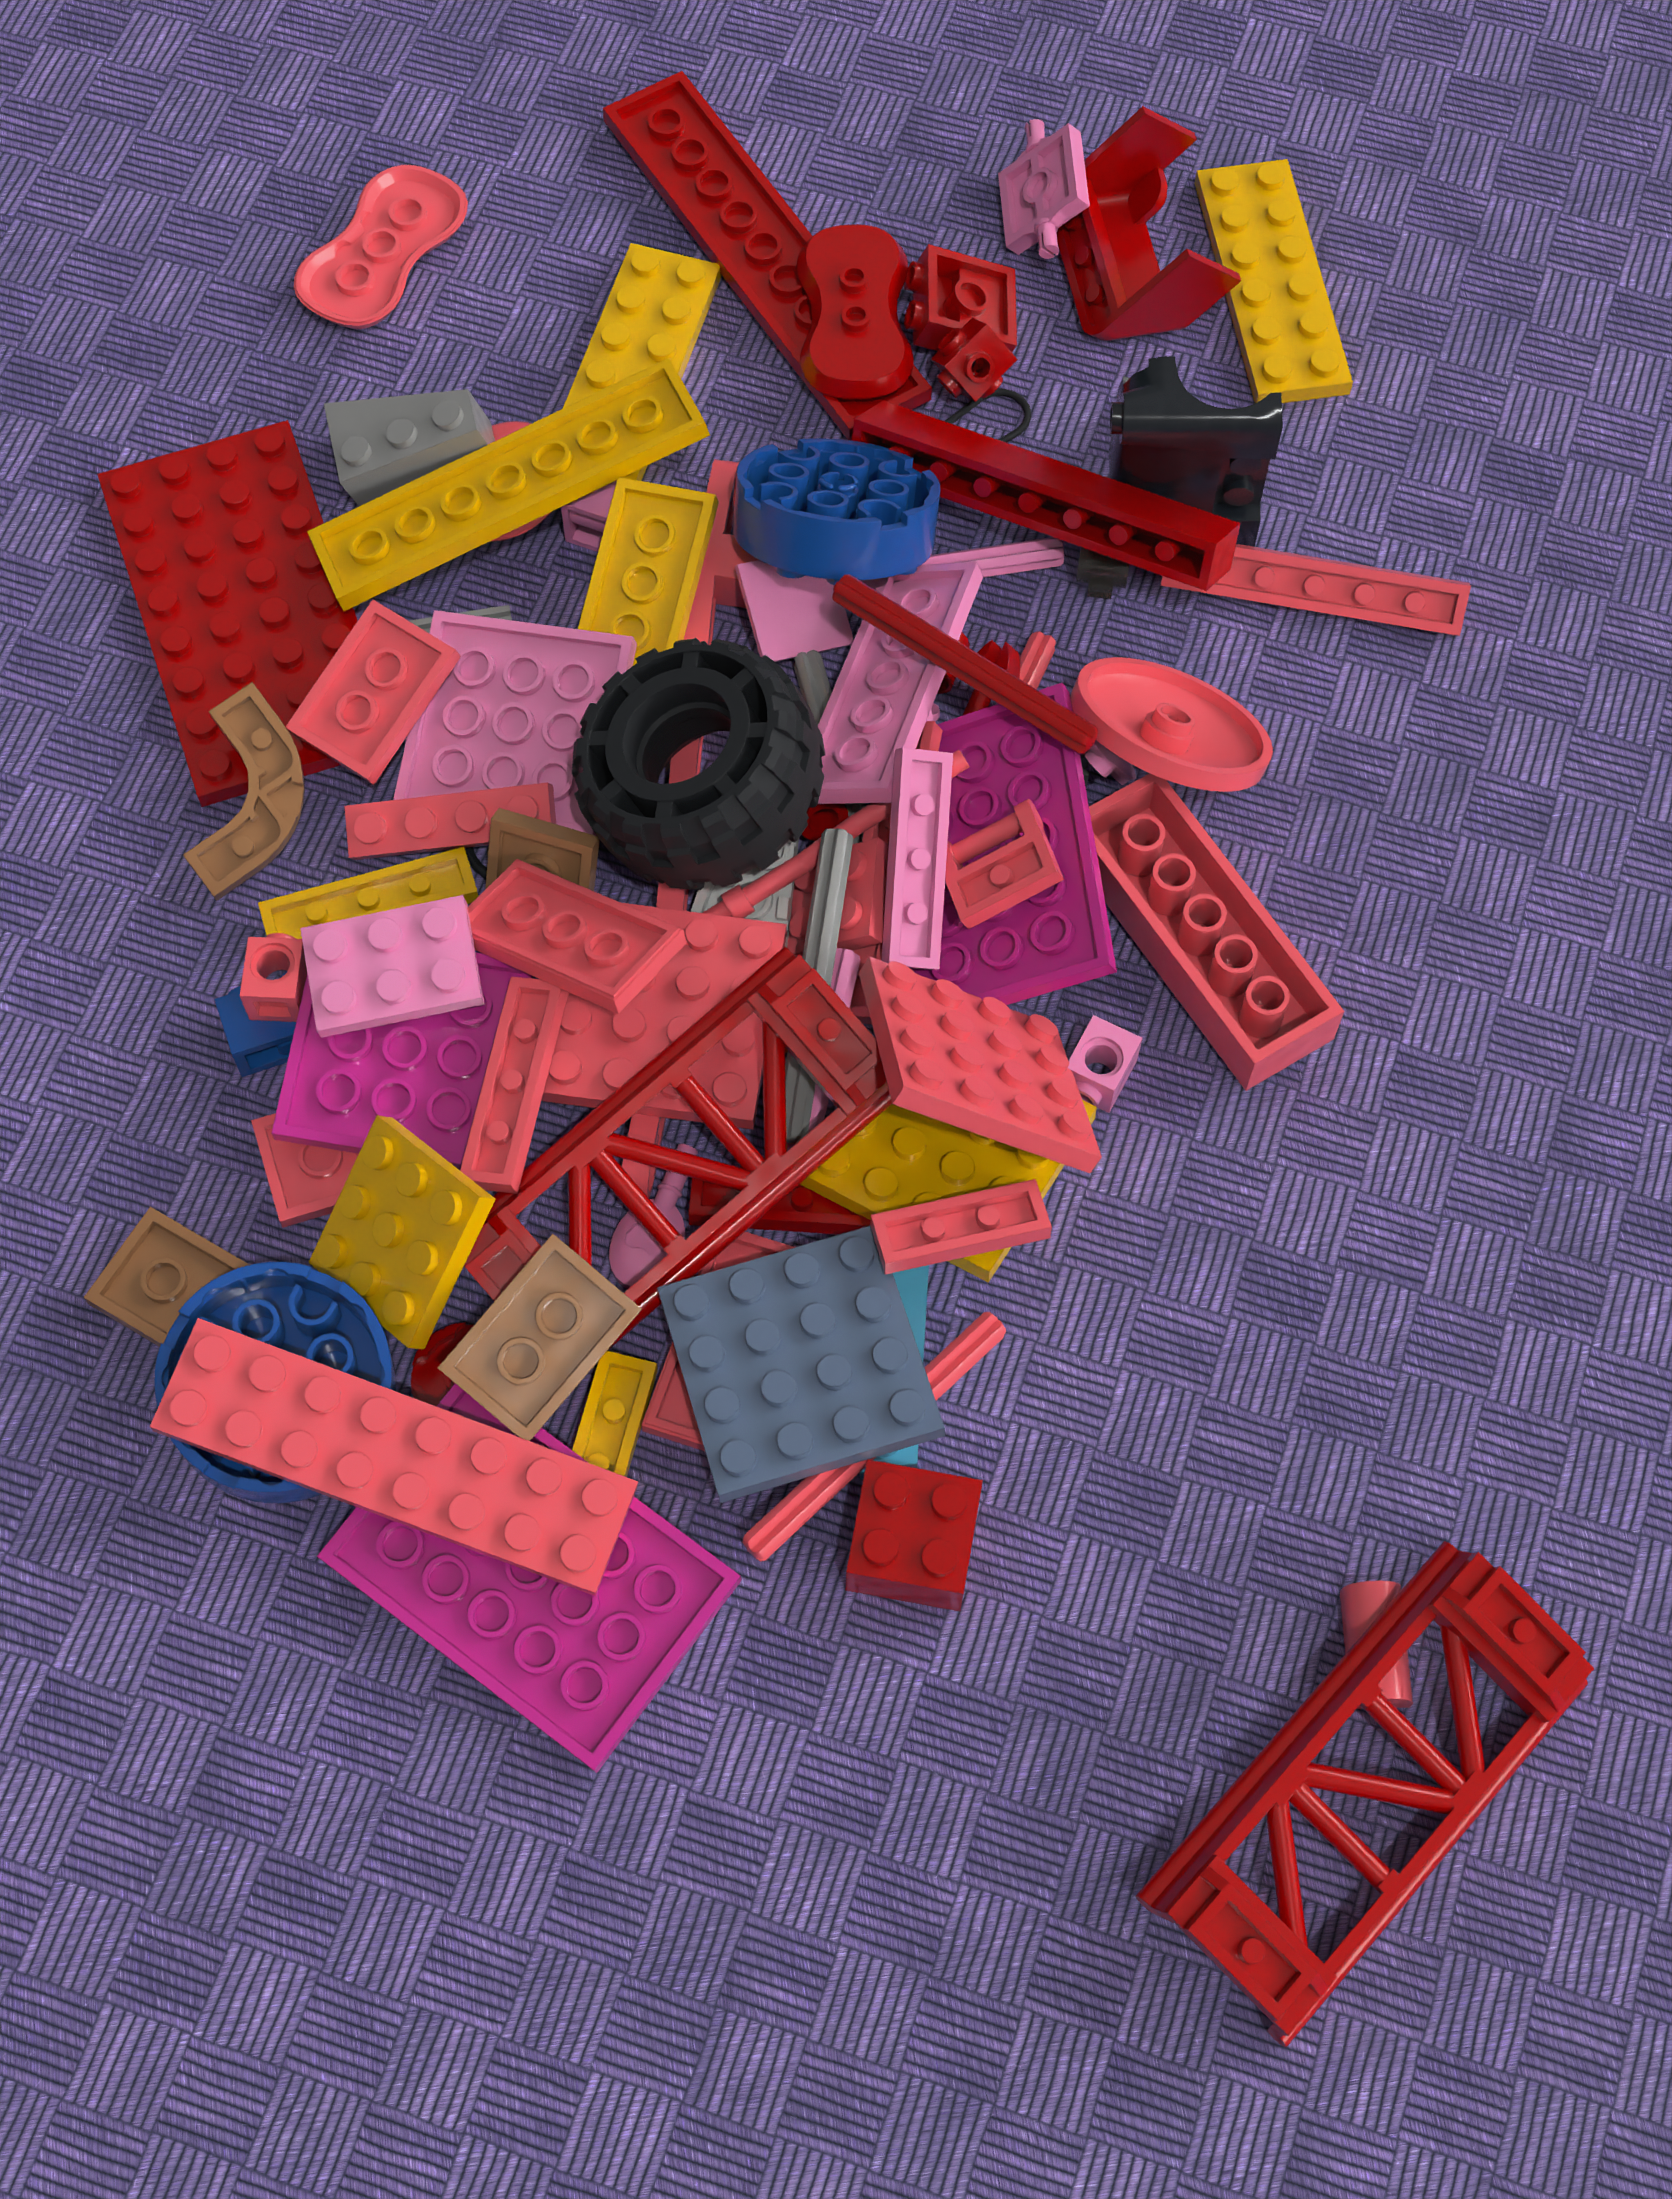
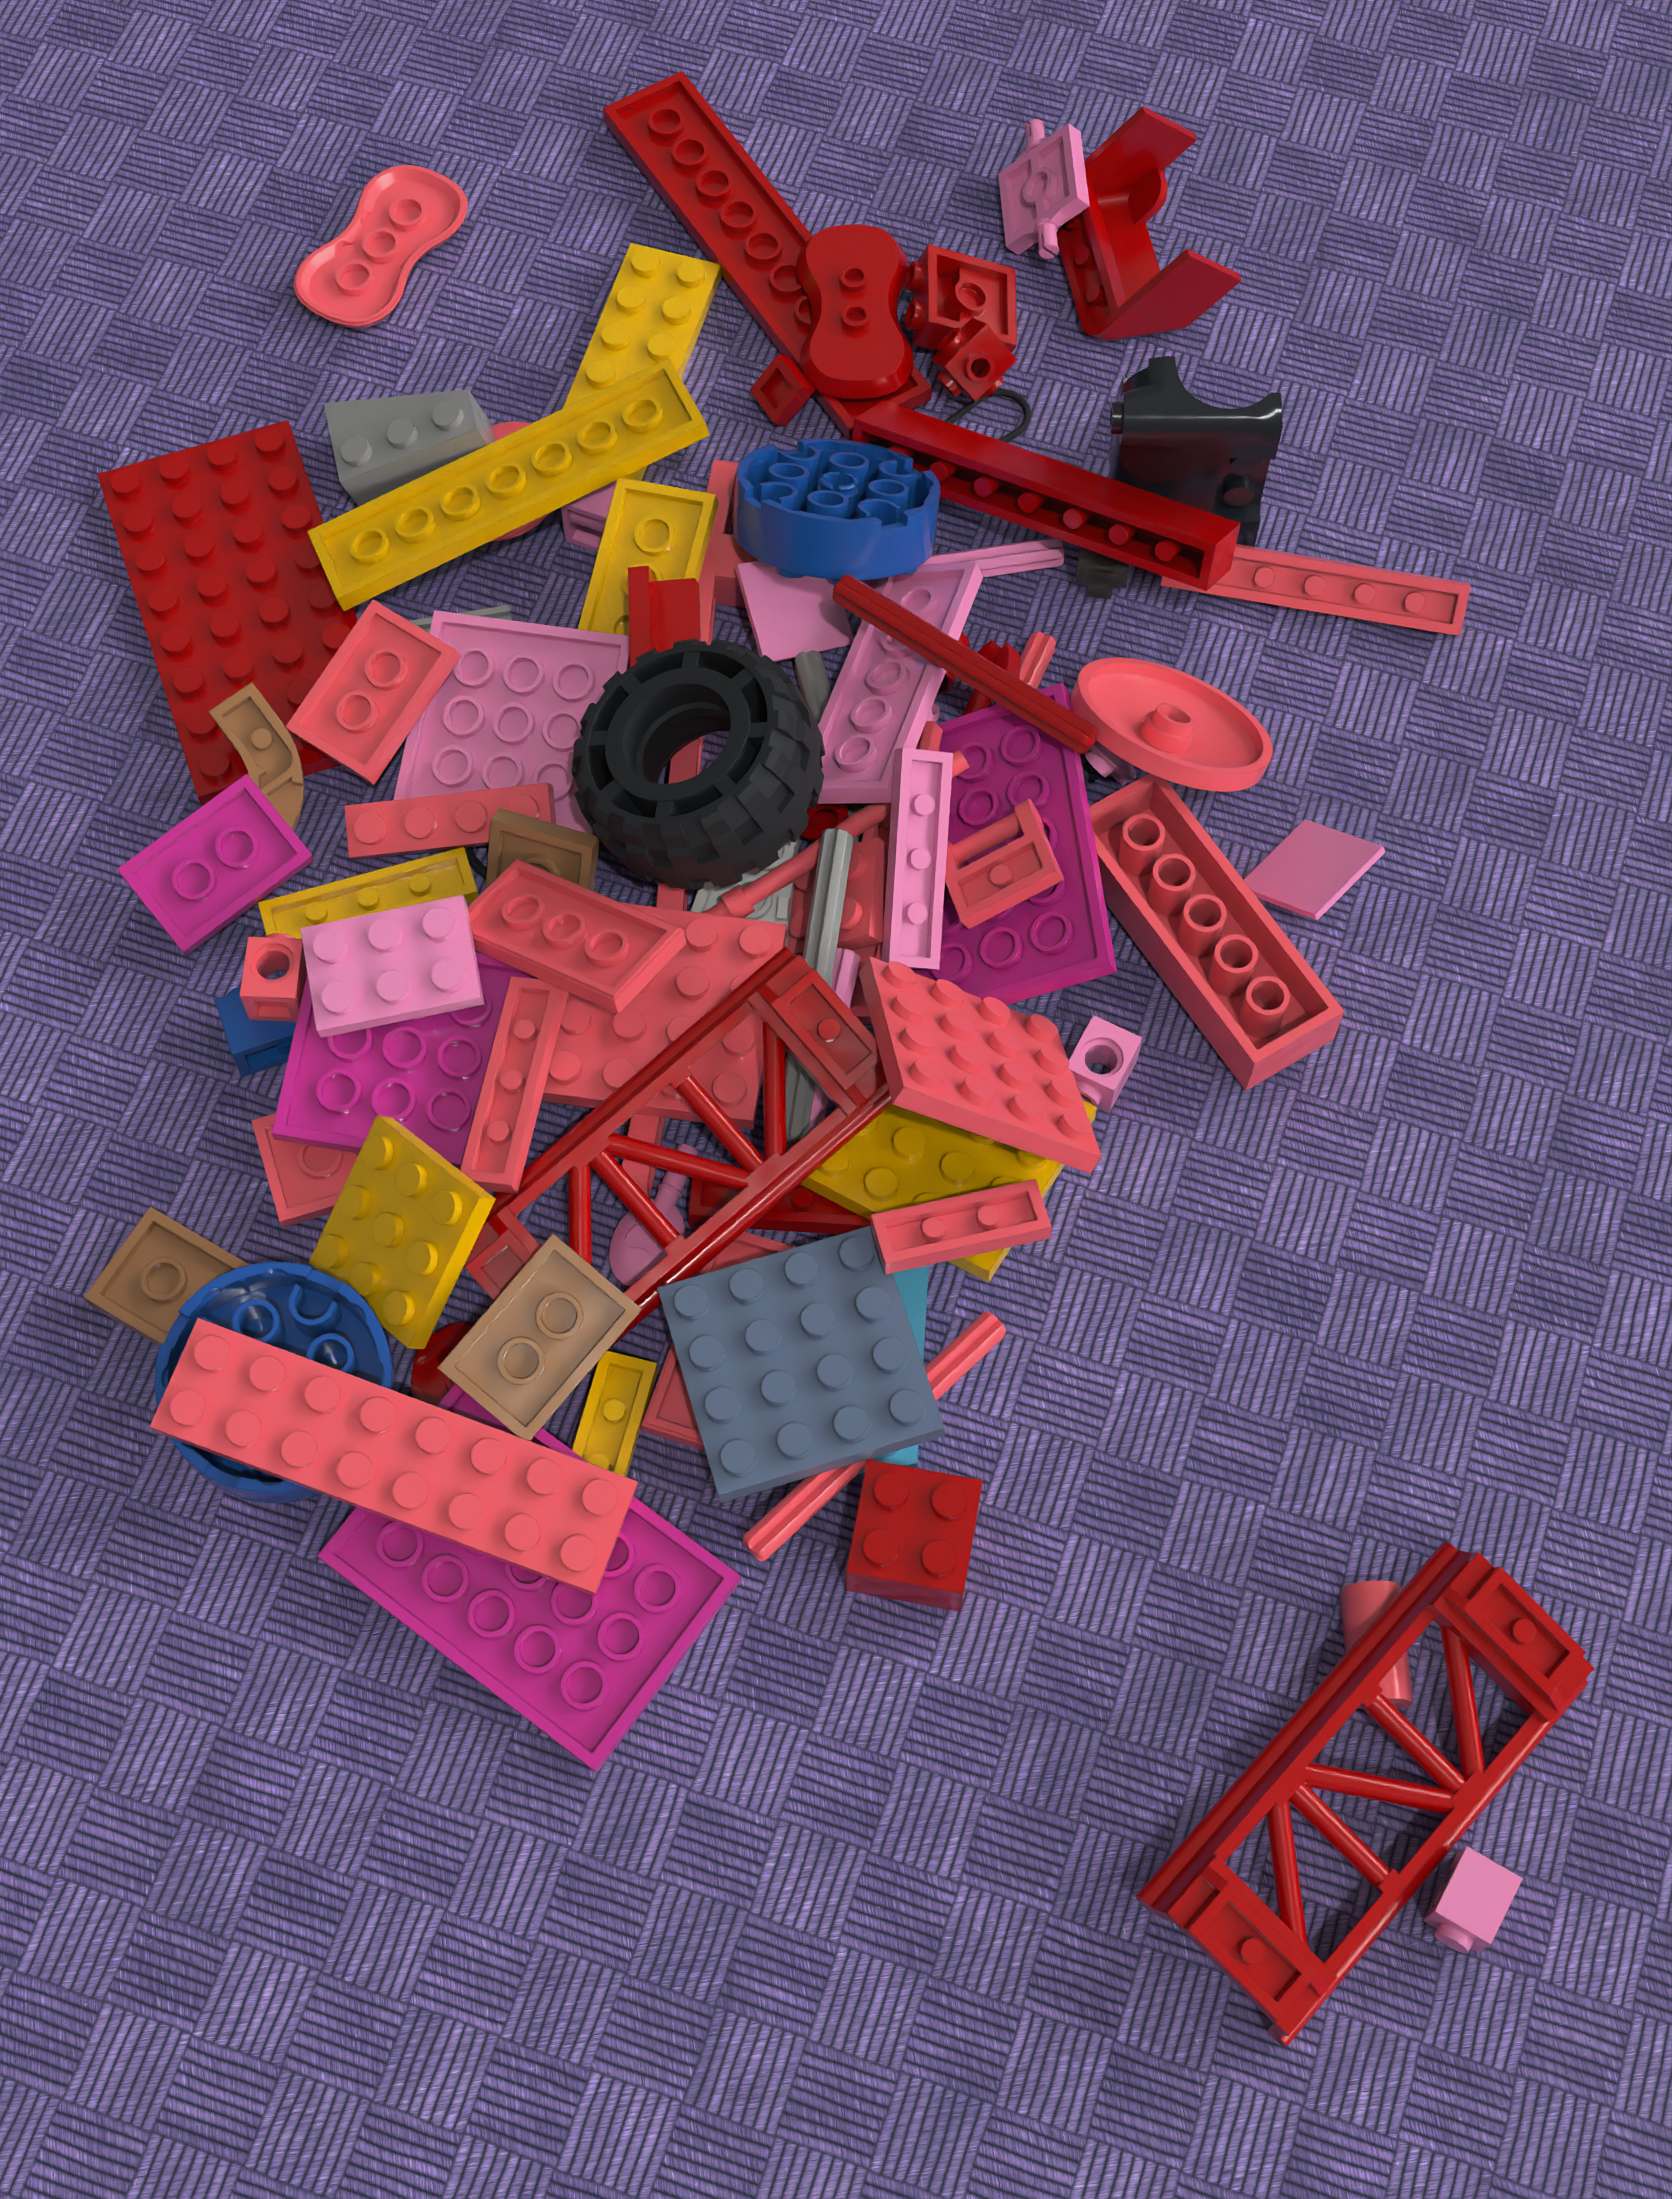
yellow plate [1194,159,1353,403] -> none
none -> dark pink plate [117,774,314,956]
none -> red panel [628,566,701,668]
none -> red plate [750,354,815,426]
none -> bright pink piece [1244,819,1385,920]
none -> bright pink brick [1423,1846,1523,1953]

